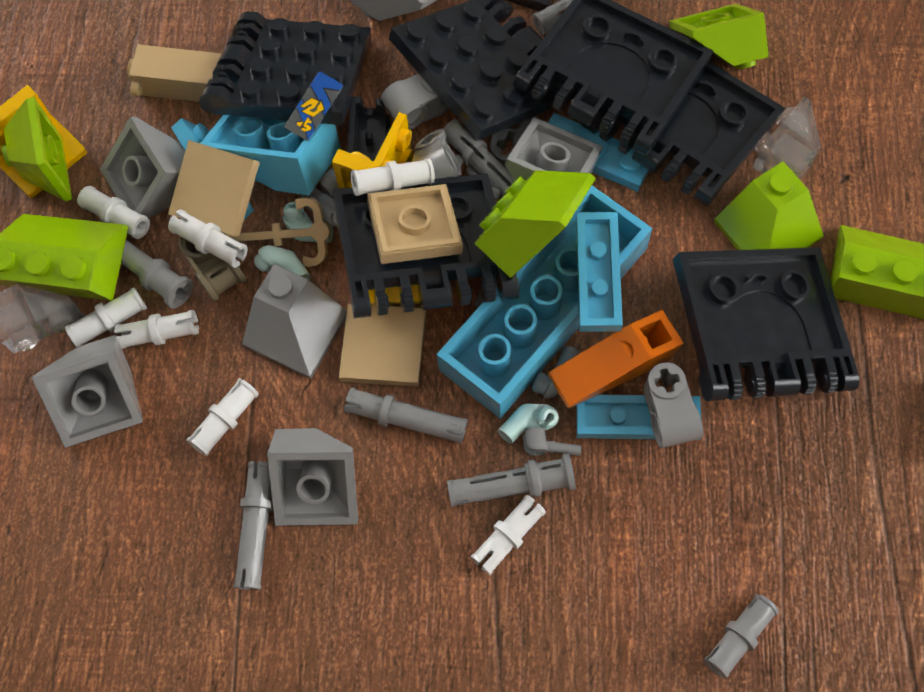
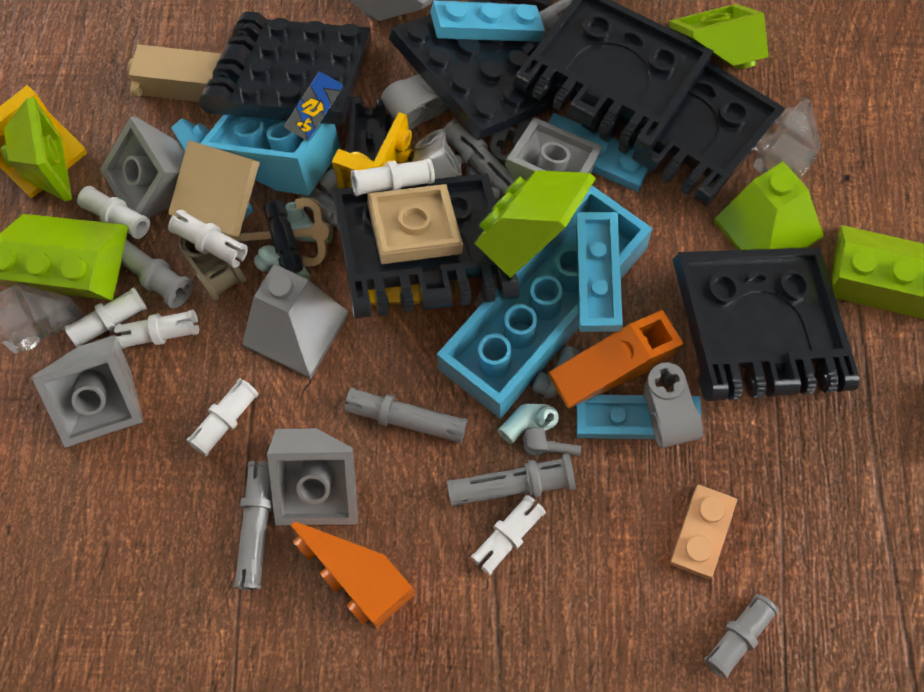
tan tile [339,304,426,387] -> none
none -> black axle [263,200,303,274]
none -> orange slope [291,521,416,628]
none -> medium azure plate [430,0,545,42]
none -> light nougat plate [669,484,738,580]

